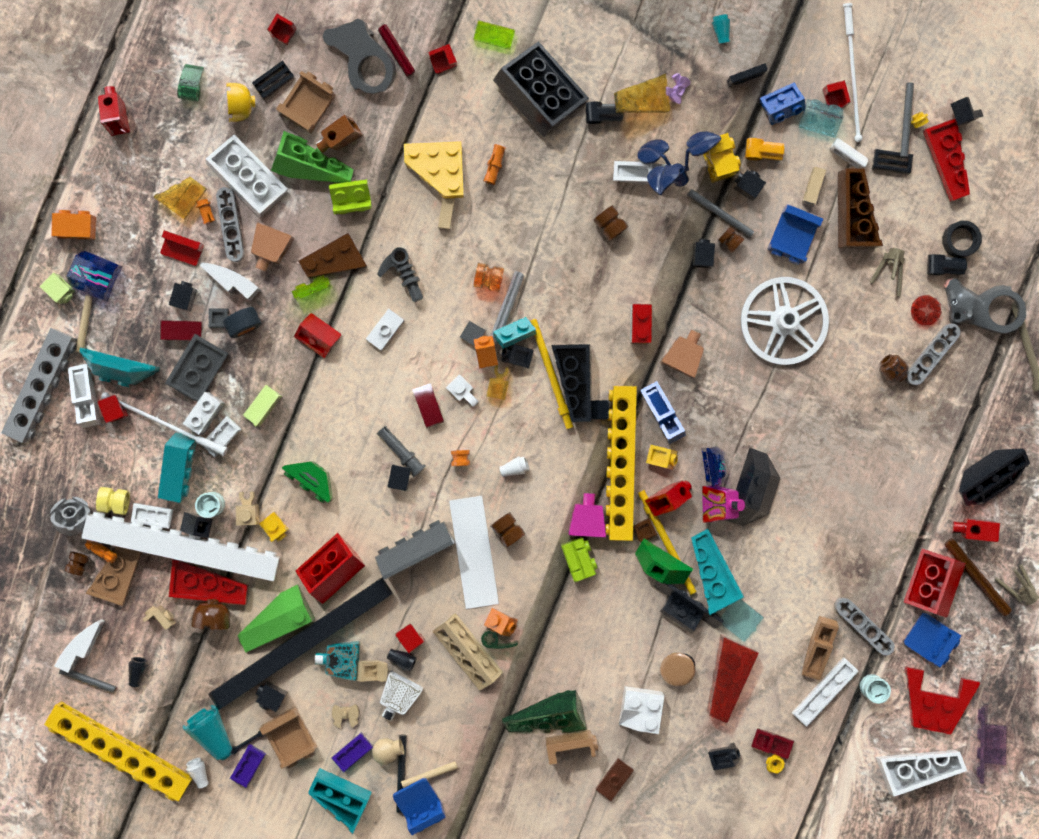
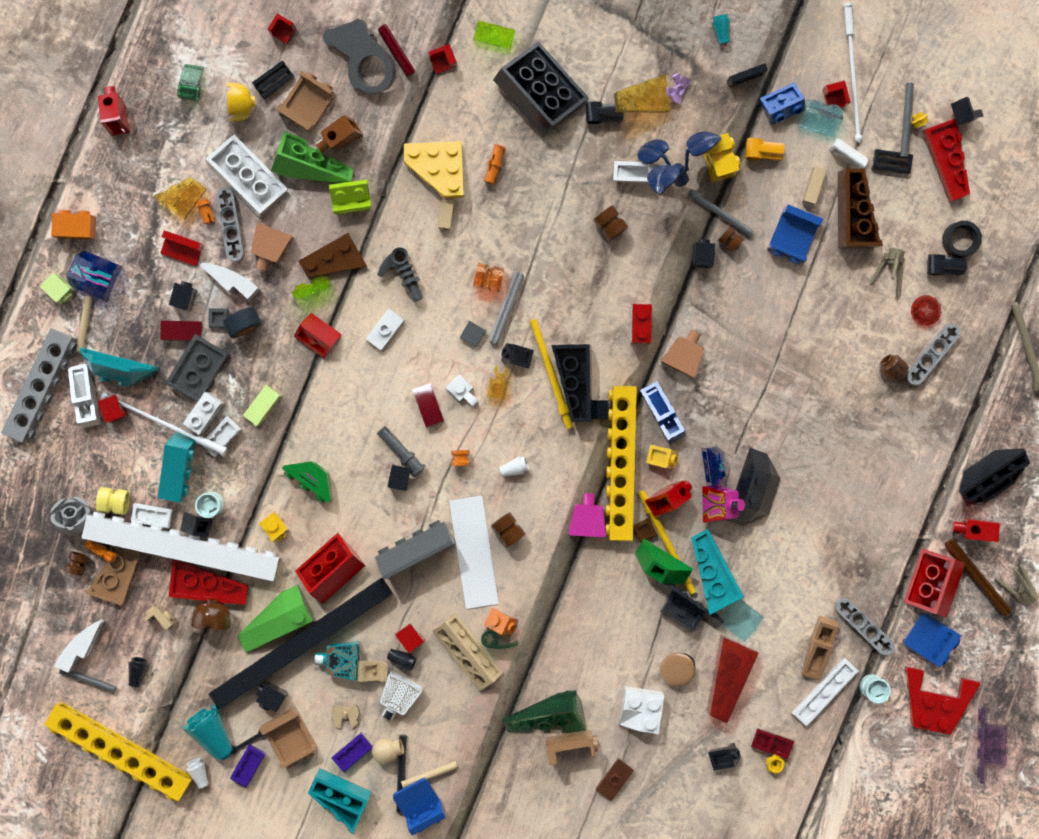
tan brick [236,491,259,526] -> none
orange brick [474,336,498,369] -> none
plate [493,317,536,349] -> none
lime brick [561,537,598,582] -> none
black brick [734,170,766,201] -> none
white wheel [741,277,829,365] -> none
white wedge [876,750,967,797] -> none
dark grey animal [944,278,1026,334] -> none

